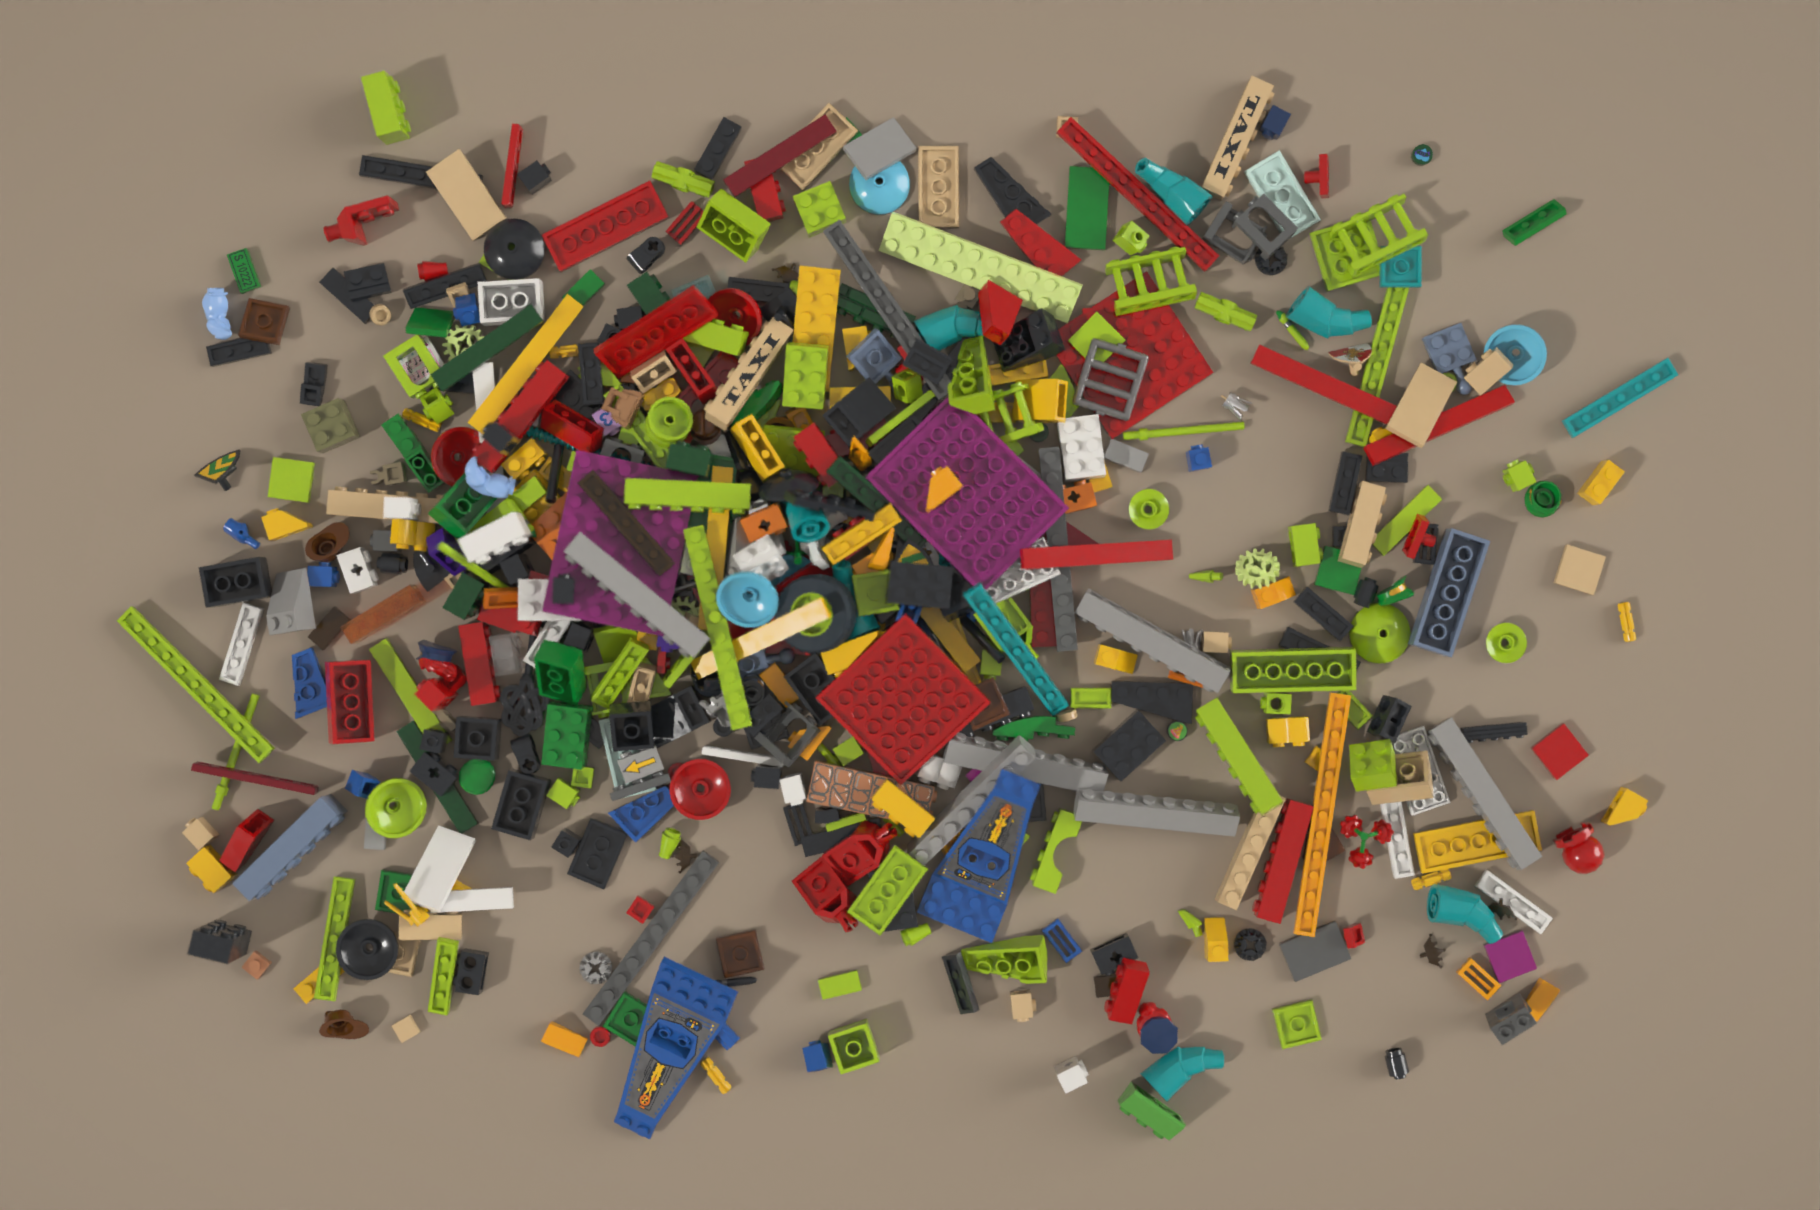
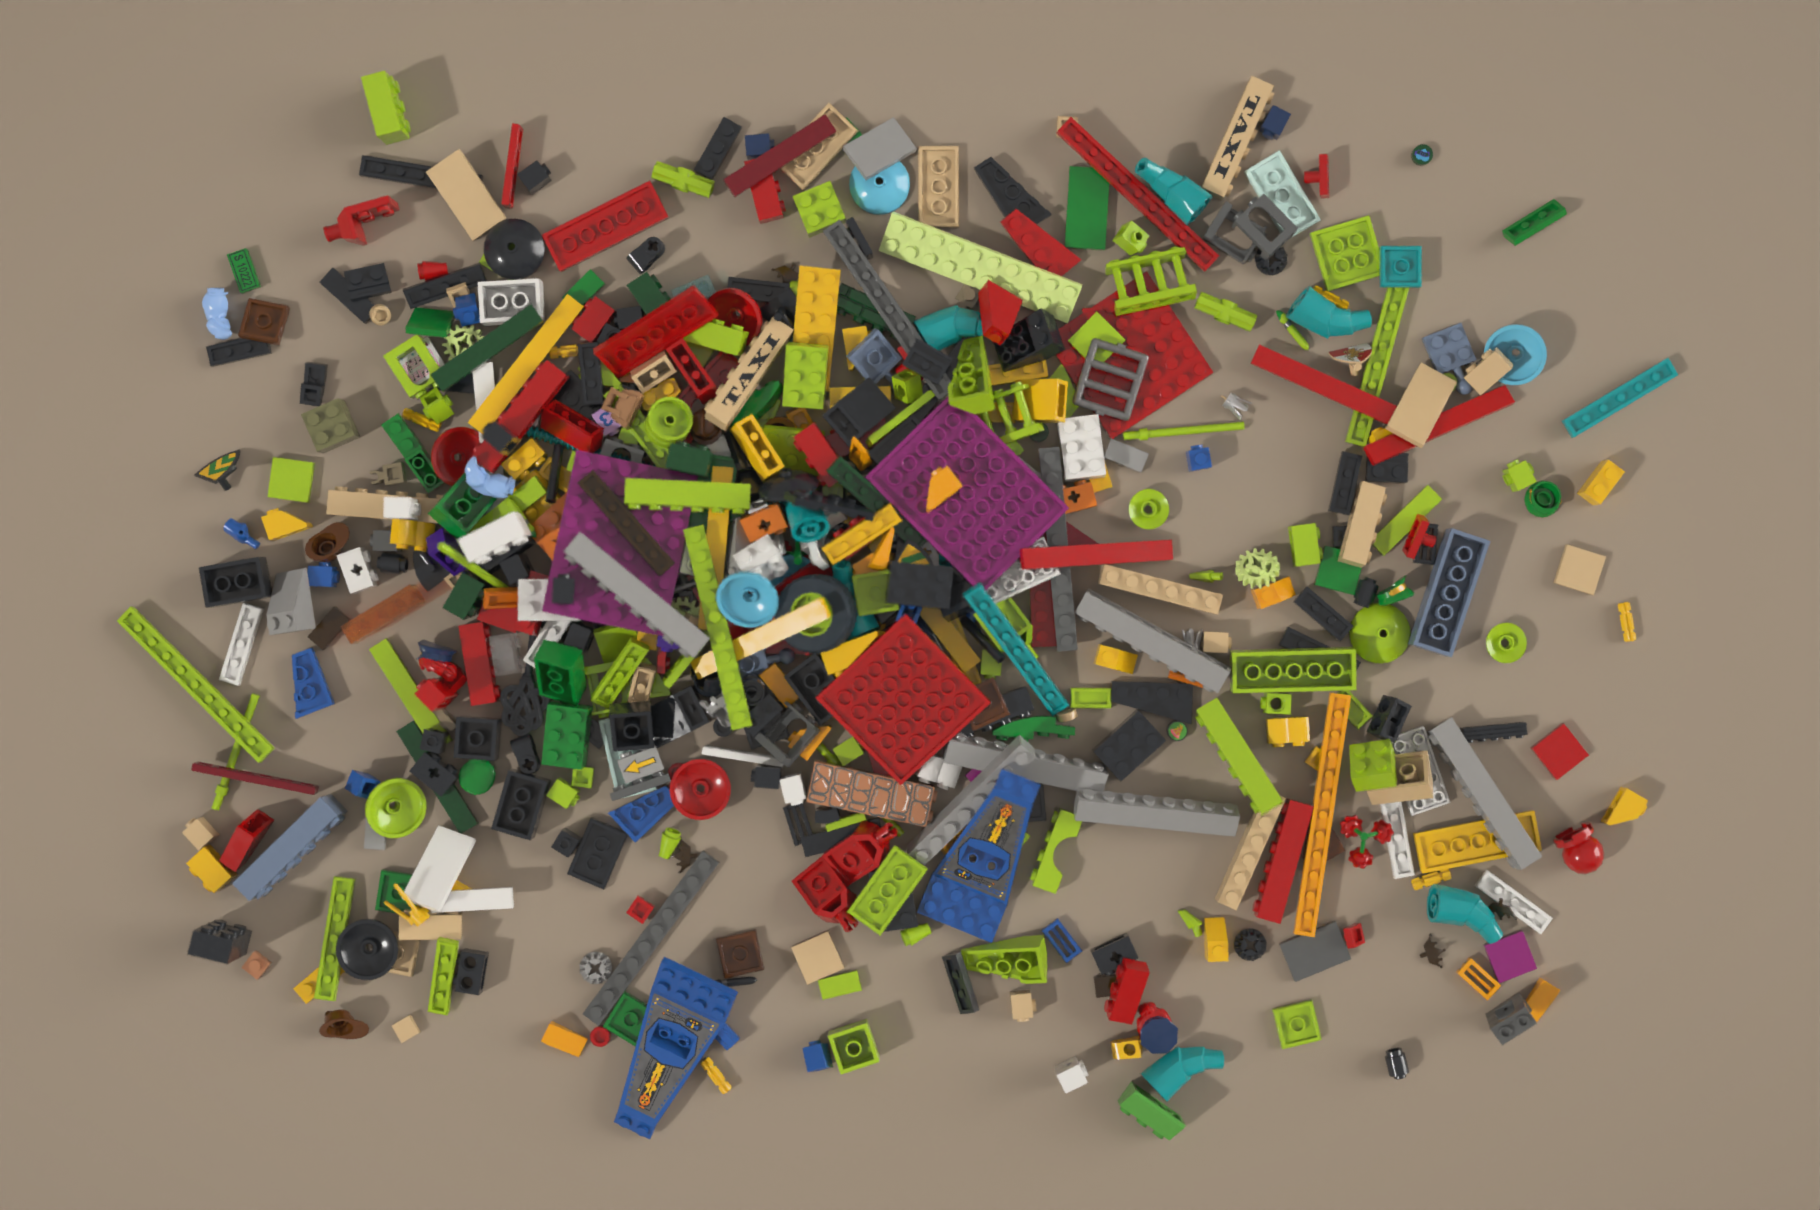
red brick [325,660,375,744] -> none
red tile [665,201,704,246] -> none
lime brick [696,188,771,263] -> none
yellow brick [871,778,935,838] -> none
lime fence [1329,194,1428,277] -> none
none -> red brick [572,296,617,343]
none -> dark blue brick [745,133,775,160]
none -> tan tile [791,931,845,985]
none -> black plate [846,217,873,260]
none -> tan brick [1098,564,1223,615]
none -> yellow leg [1111,1035,1143,1059]
none -> yellow axle [1313,285,1349,309]

